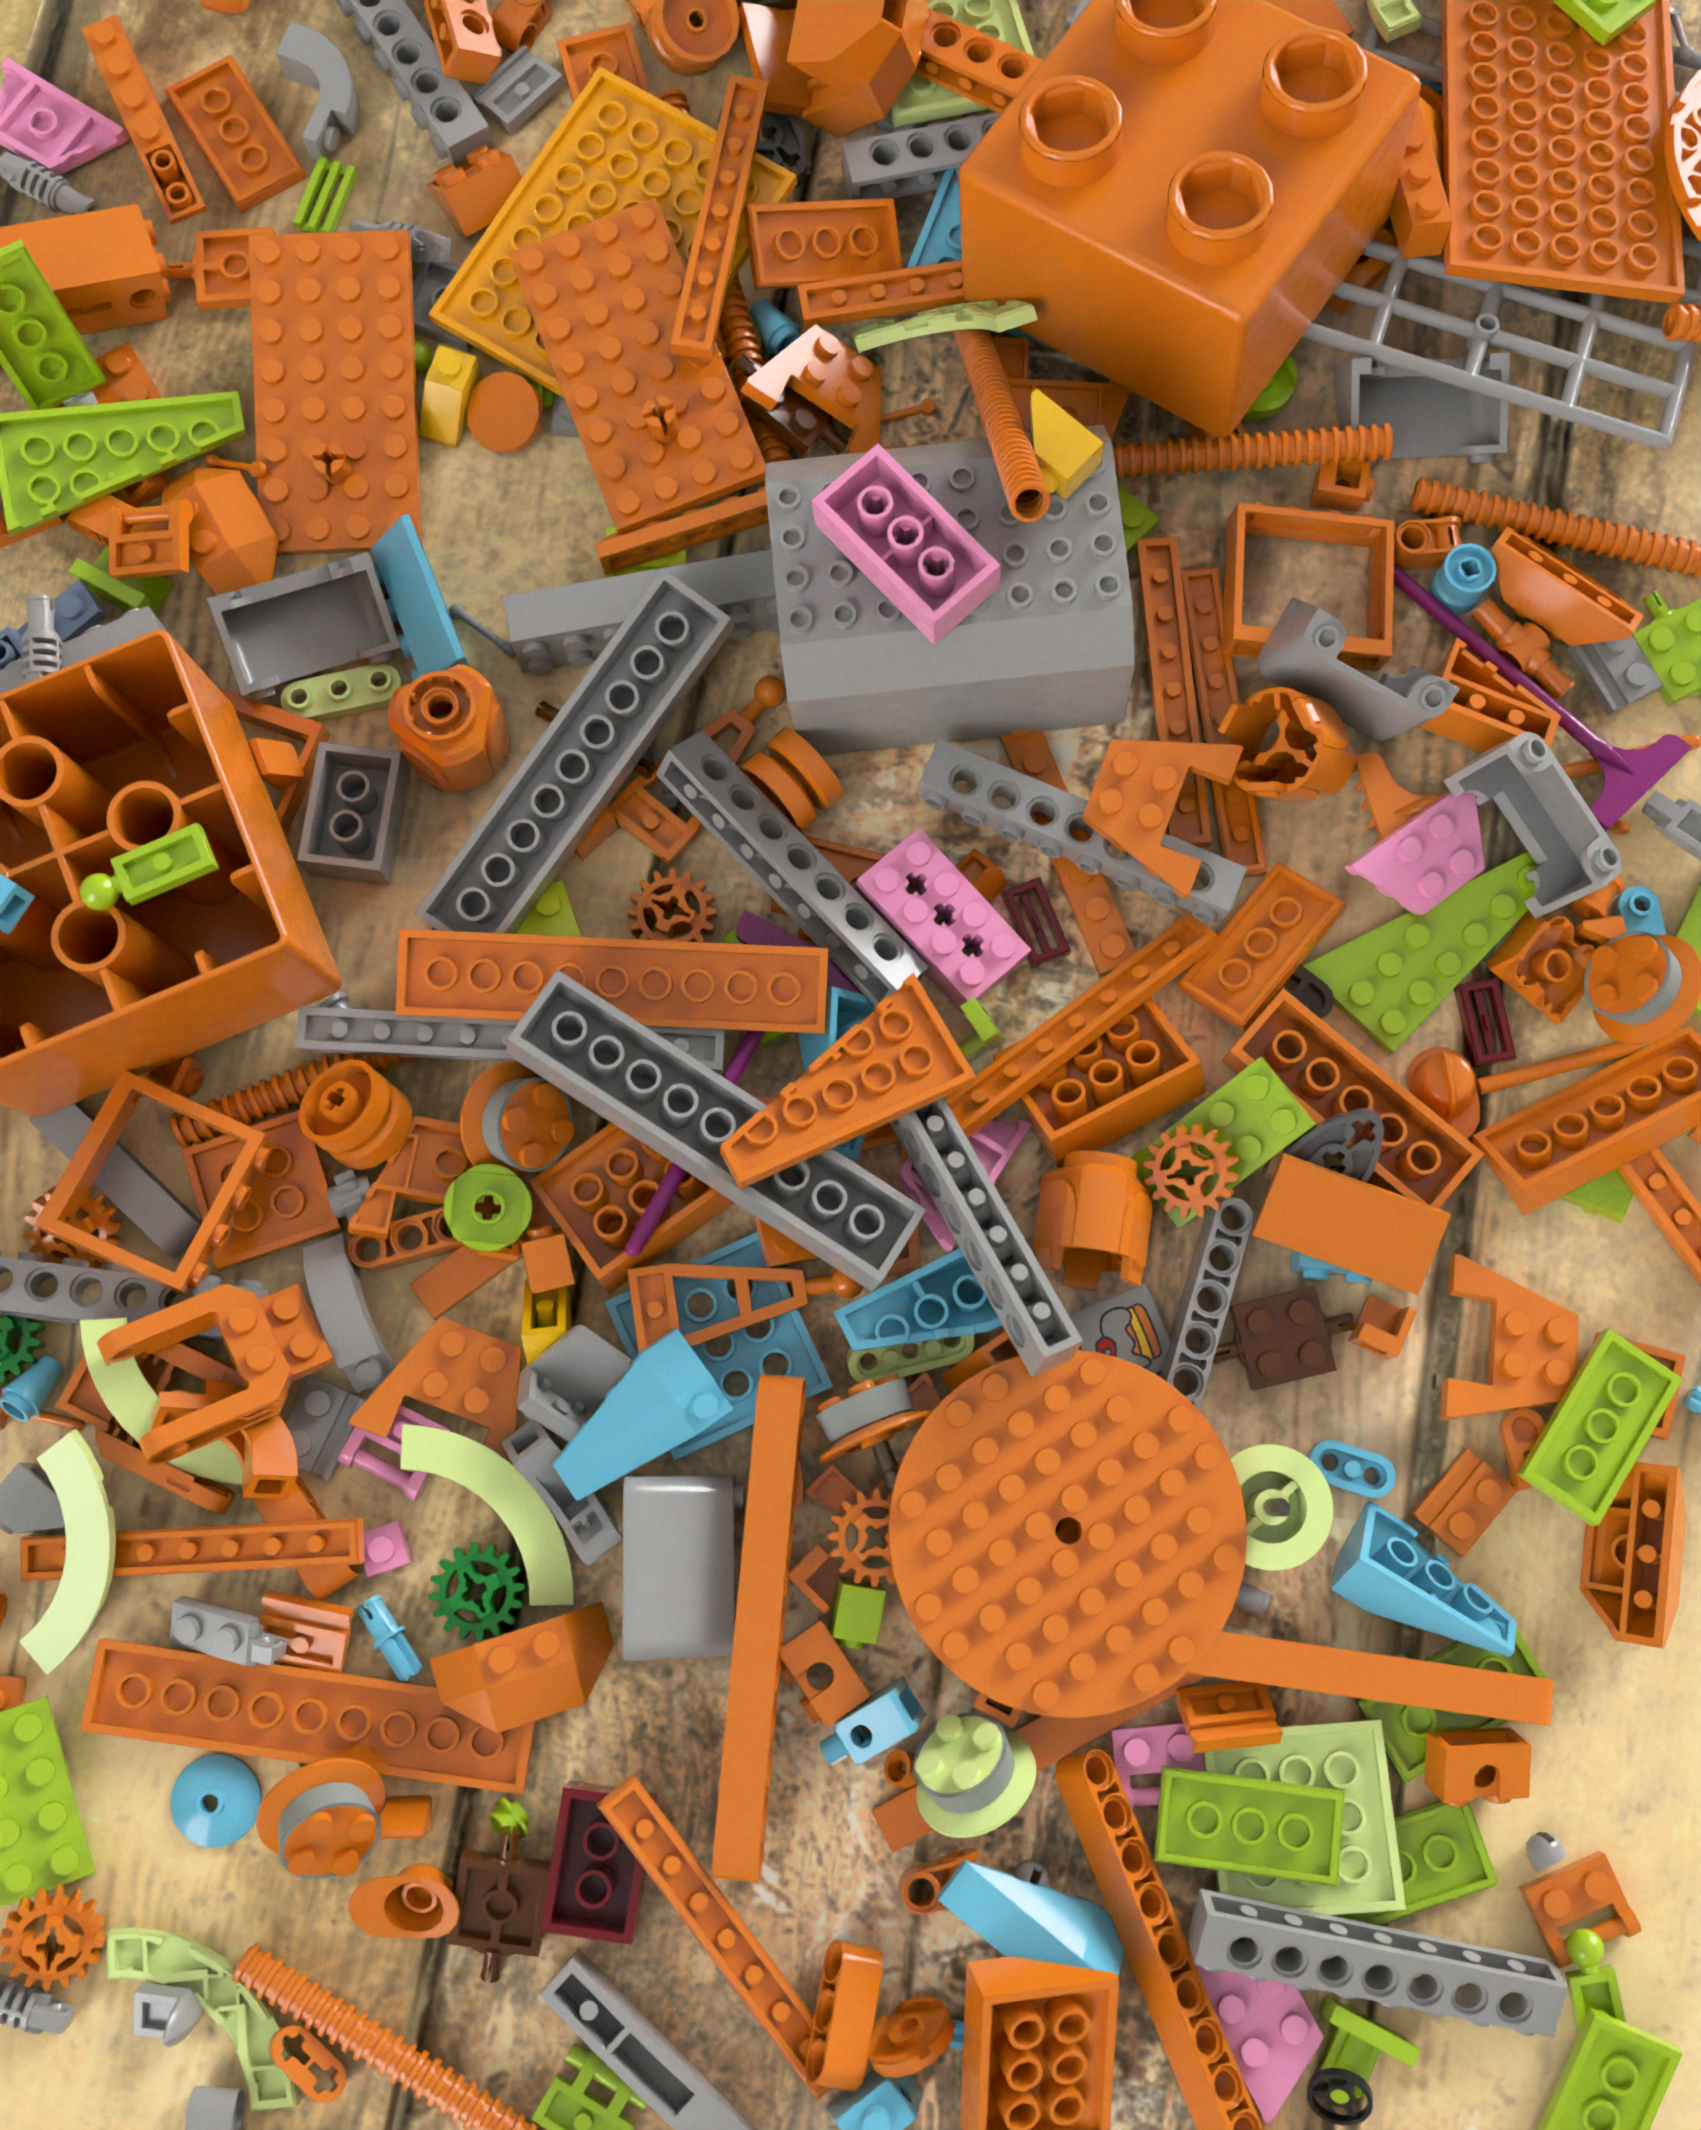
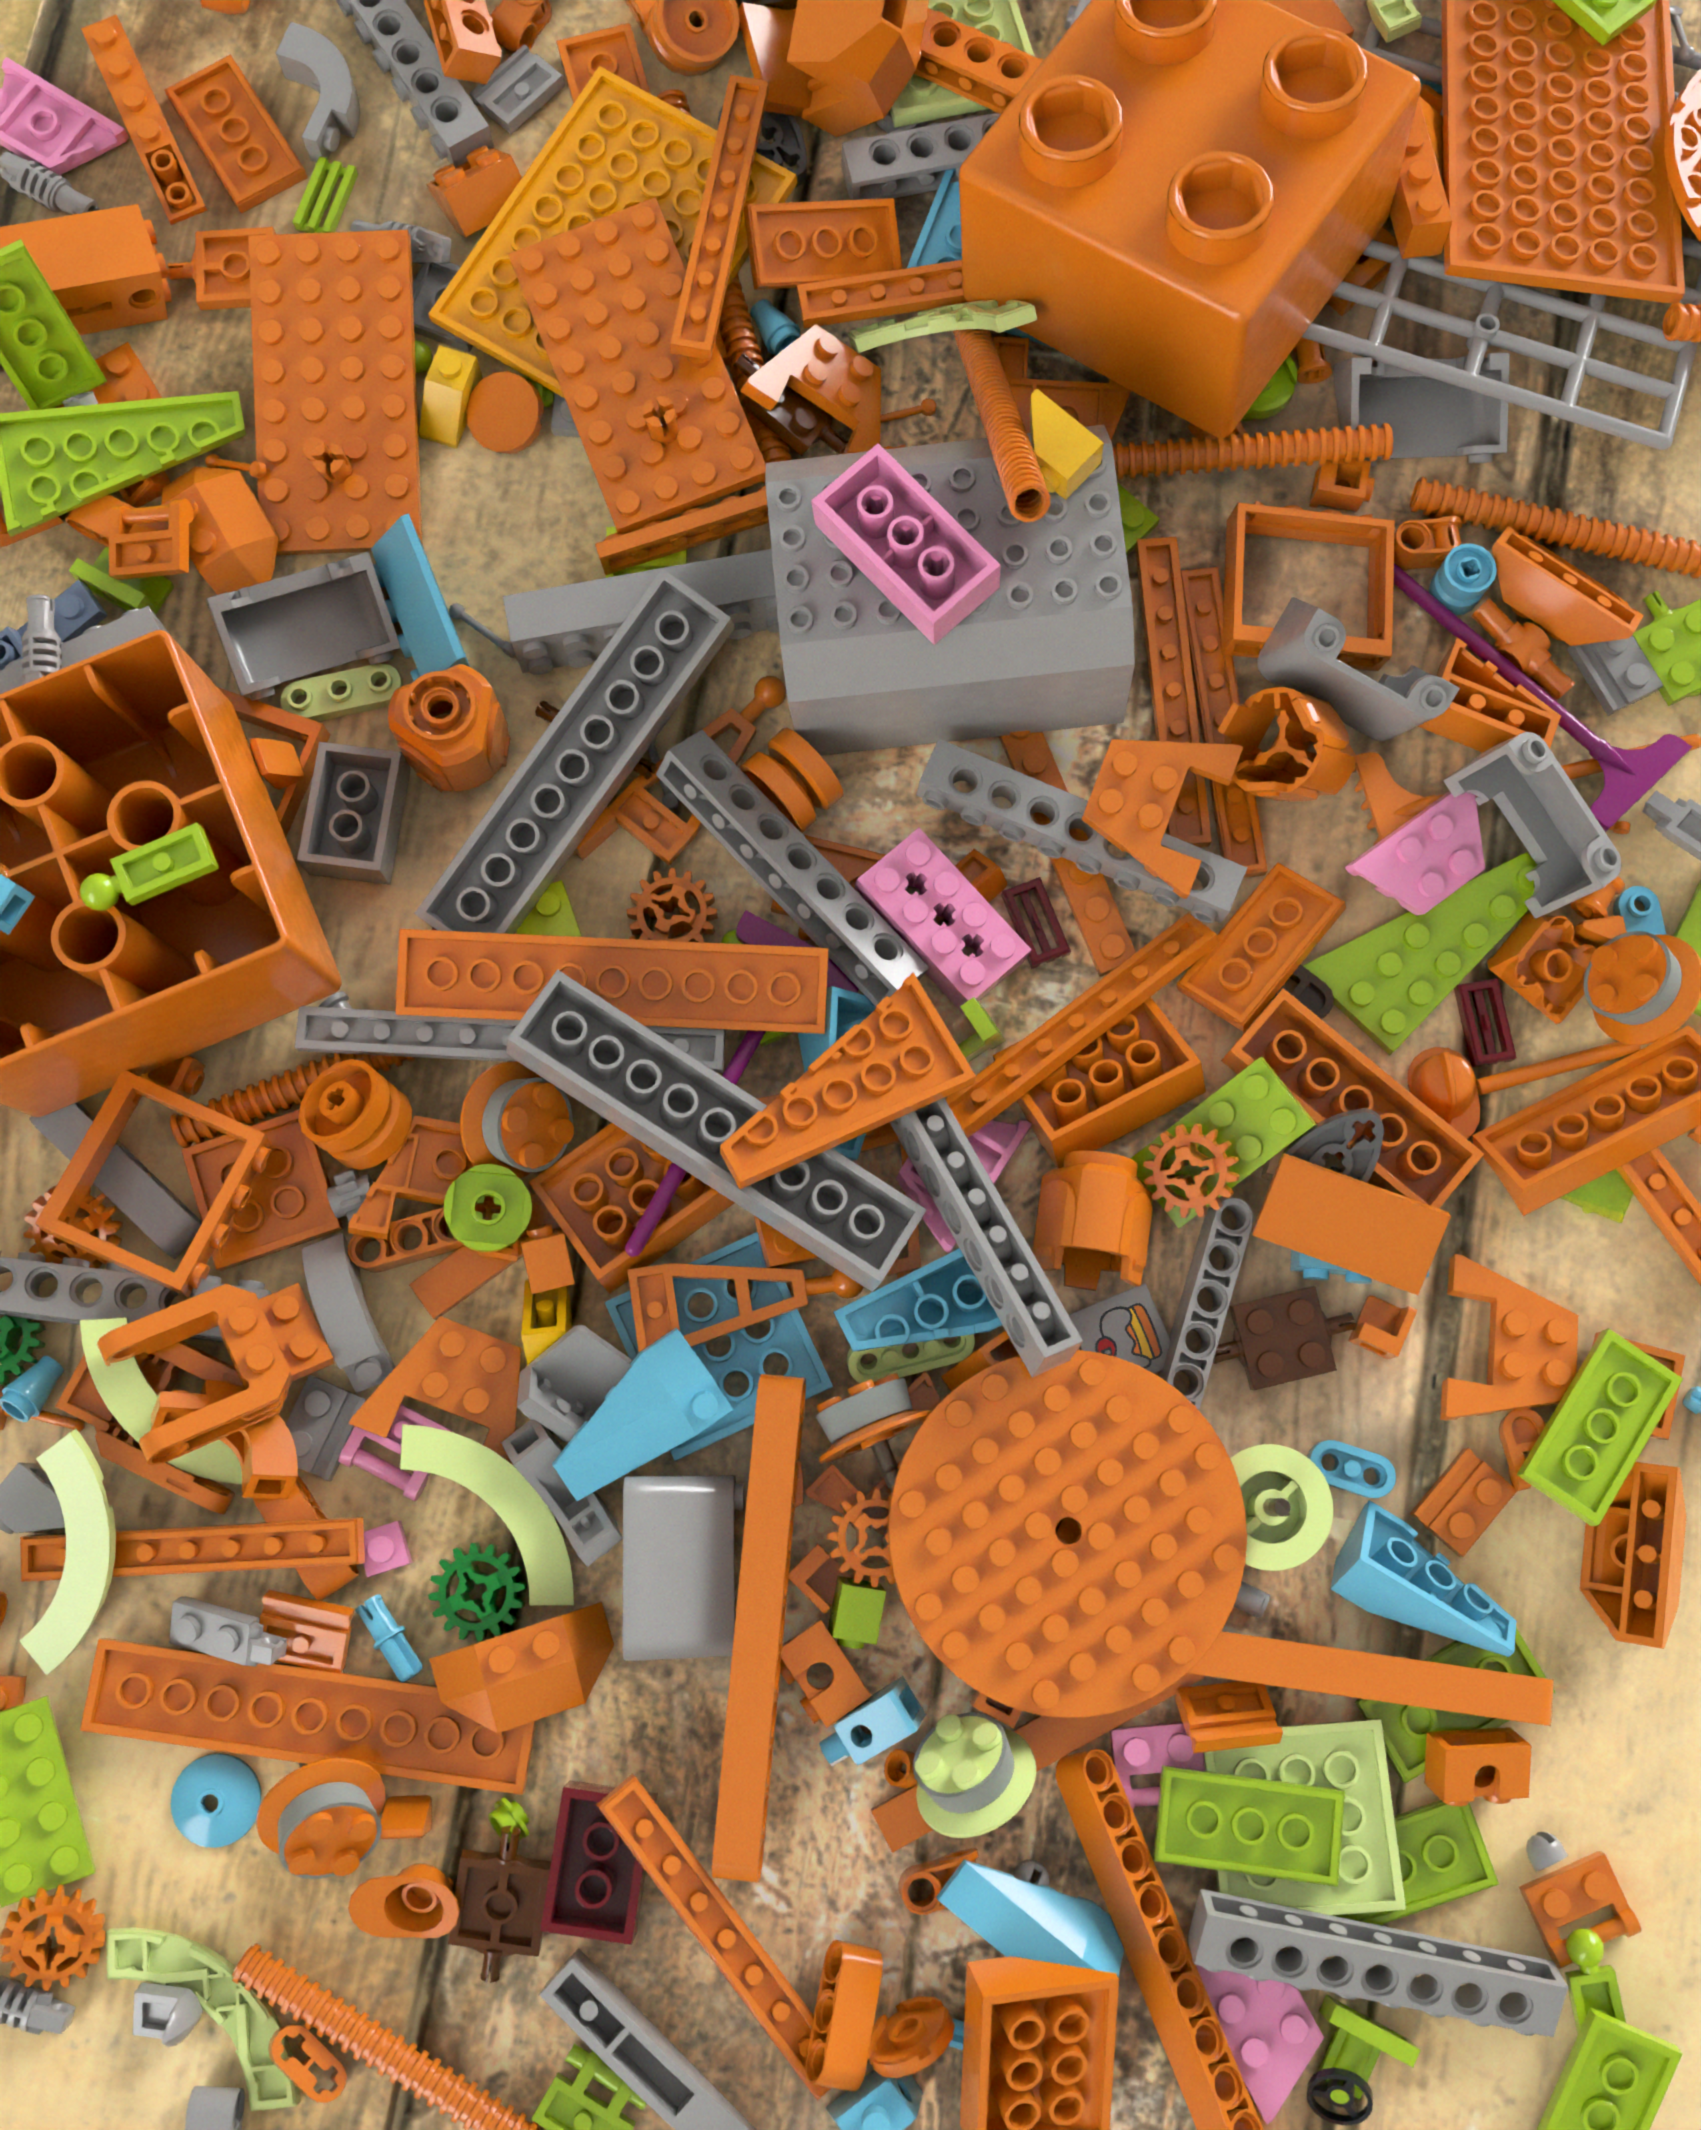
none -> orange bush [1293,337,1333,384]

